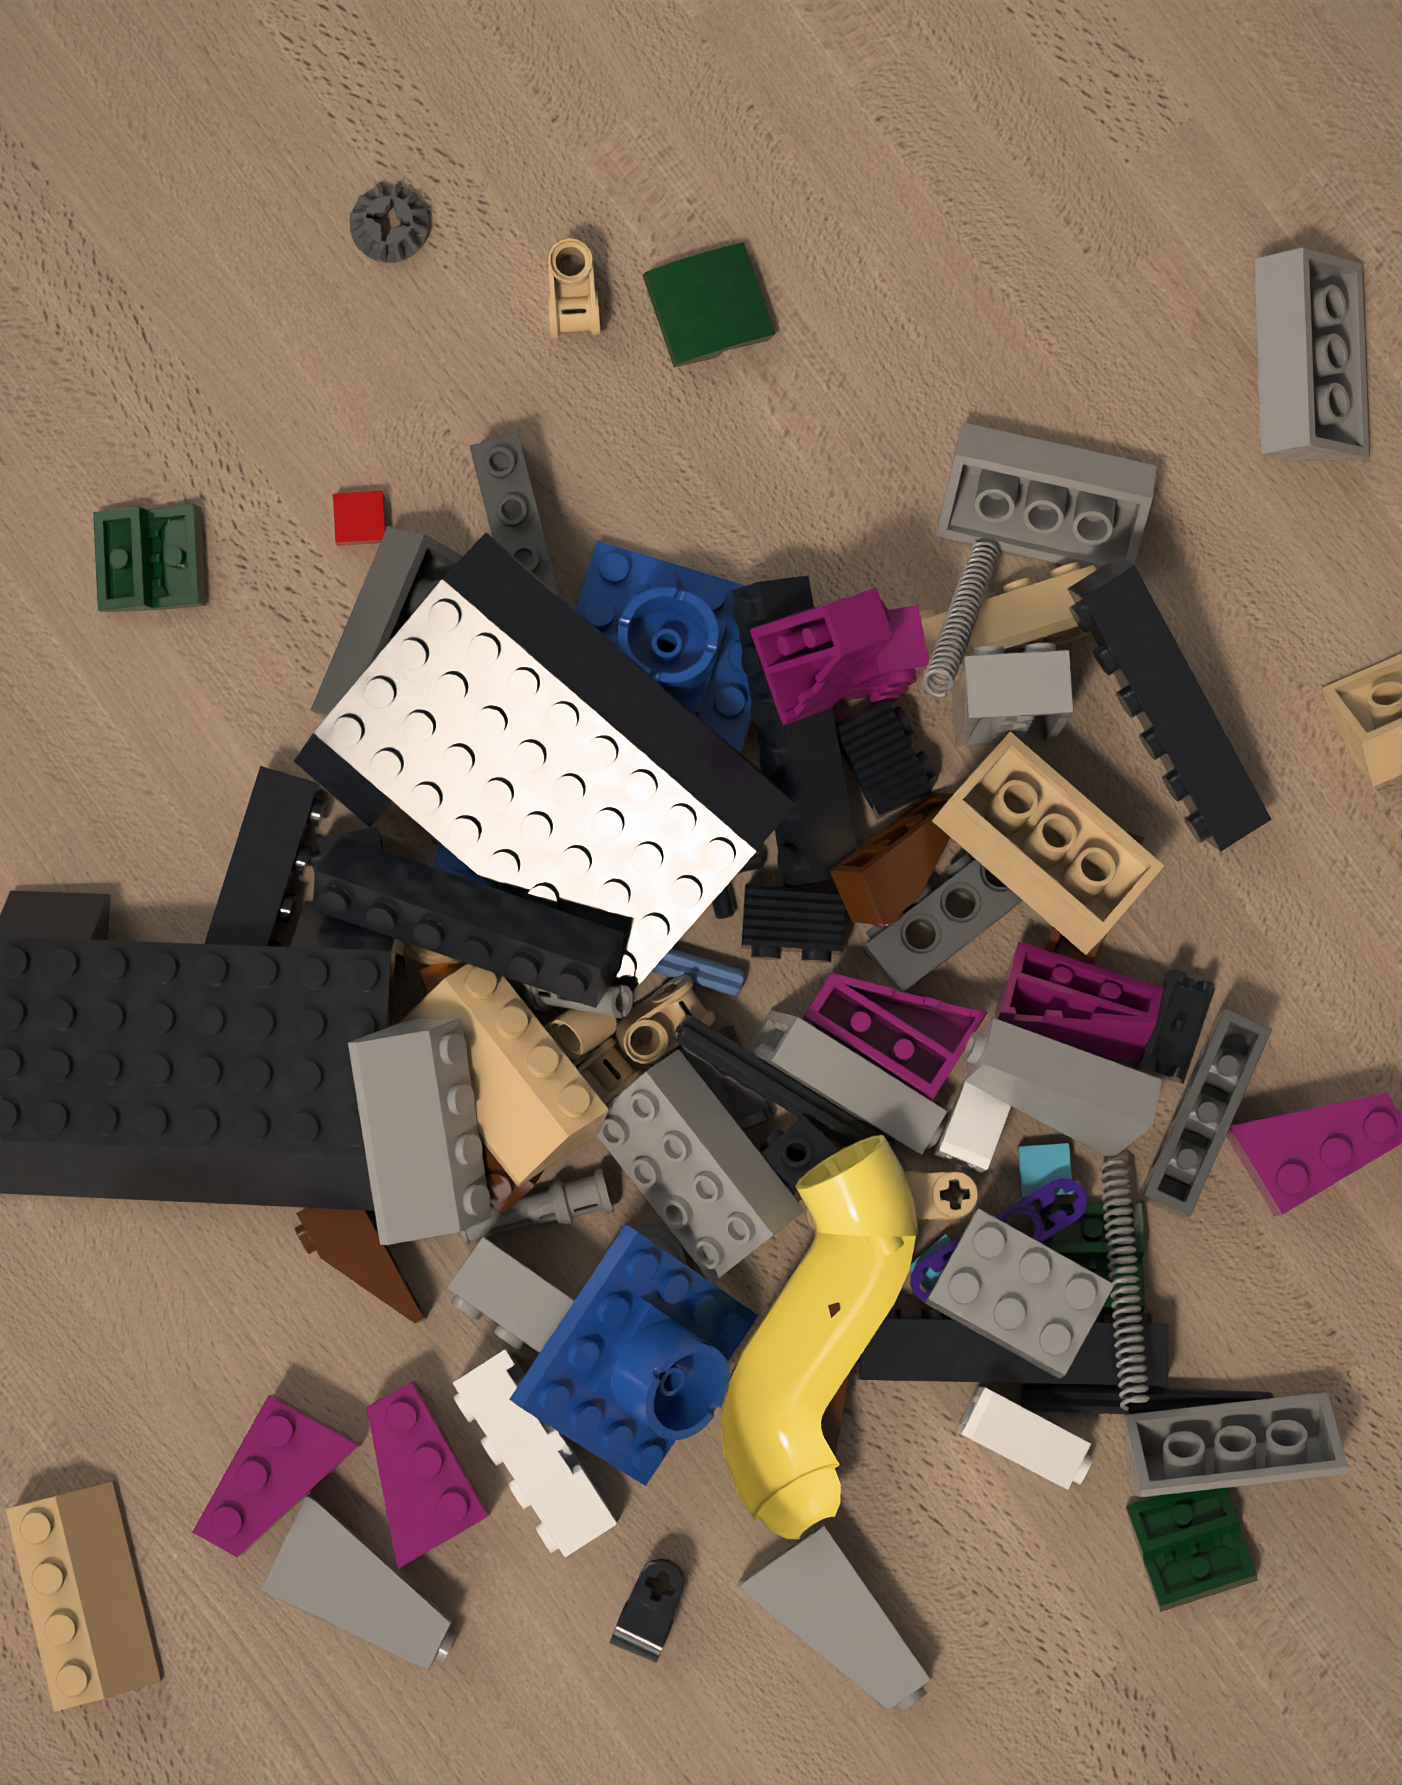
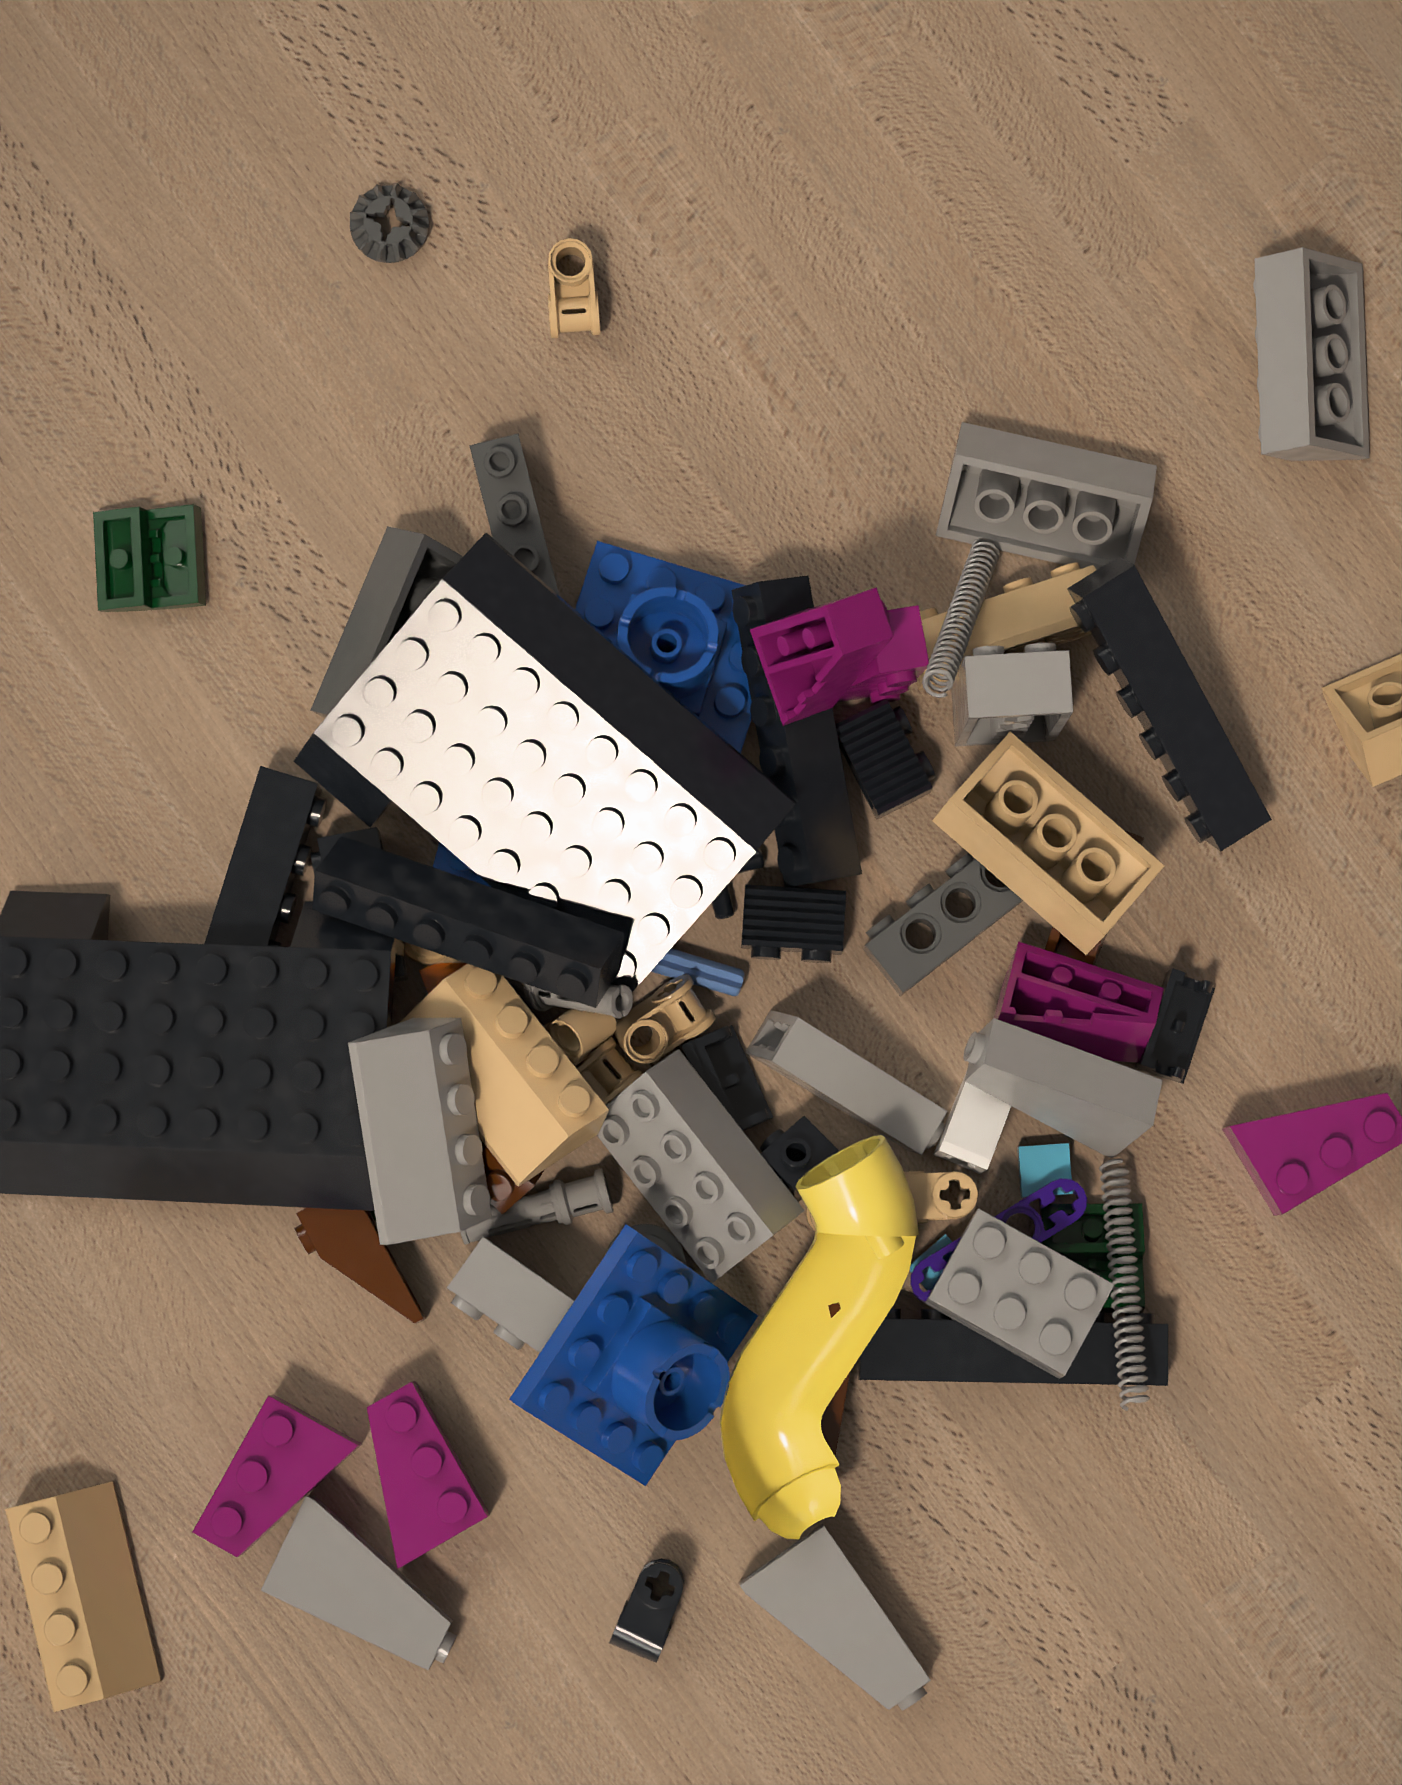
red tile [333,490,386,546] -> none
white wedge [453,1349,618,1557] -> none
dark green slope [642,242,775,368] -> none
black axle [673,1015,894,1150] -> none
magenta wedge [802,973,988,1101] -> none
reddish brown slope [829,792,954,927] -> none
white slope [955,1386,1093,1490] -> none
black axle [1021,1383,1274,1415] -> none
light grey slope [1124,1392,1348,1497] -> none
dark green slope [1126,1488,1257,1612] -> none
dark grey brick [1138,1008,1272,1218] -> none

